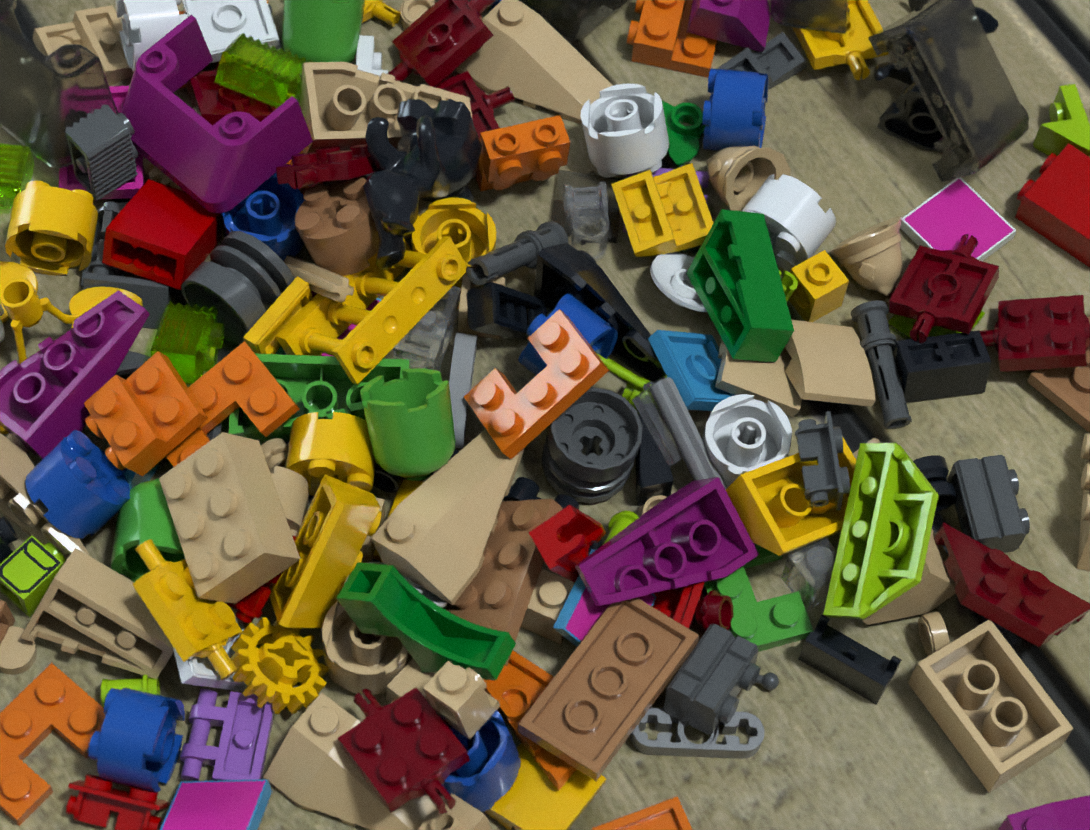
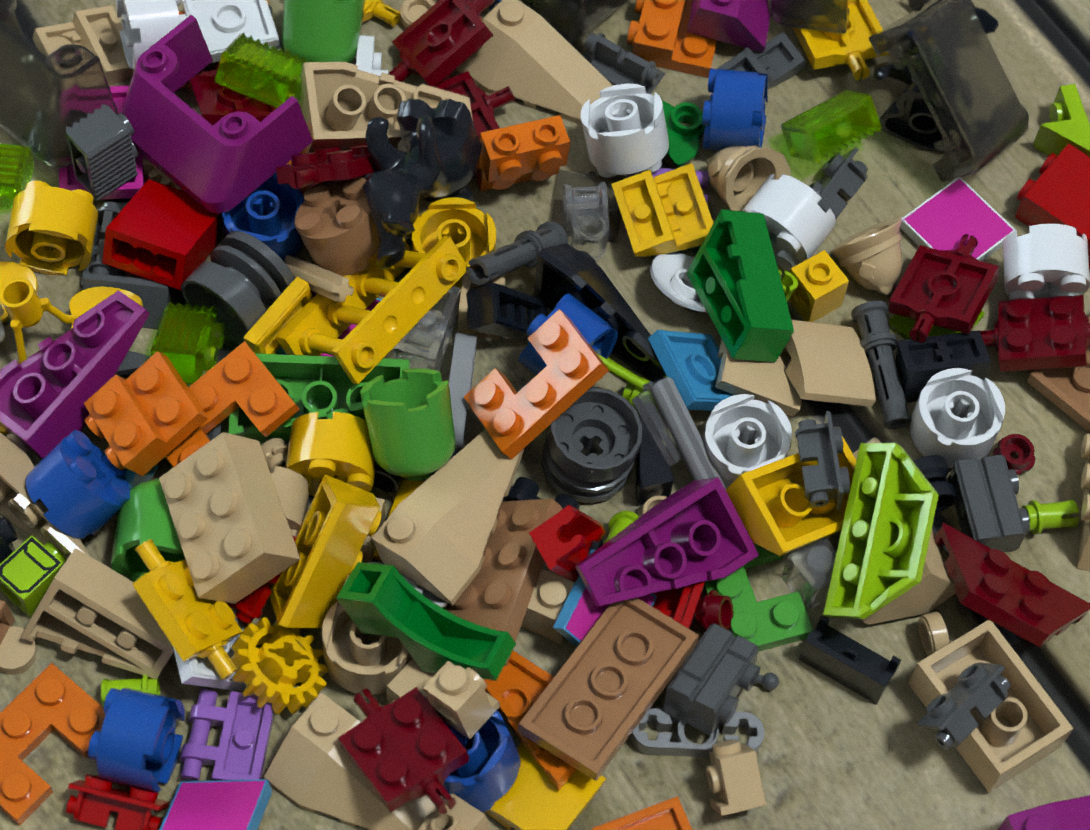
none -> dark grey hinge [582,33,665,94]
none -> tan brick [706,740,766,816]
none -> clear neon green brick [781,90,882,164]
none -> dark grey hinge [809,147,868,219]
none -> white brick [910,368,1006,468]
none -> dark grey hinge [917,662,1011,750]
none -> dark red plate [993,434,1036,475]
none -> white brick [1003,224,1090,300]
none -> lime pin [1021,499,1079,535]

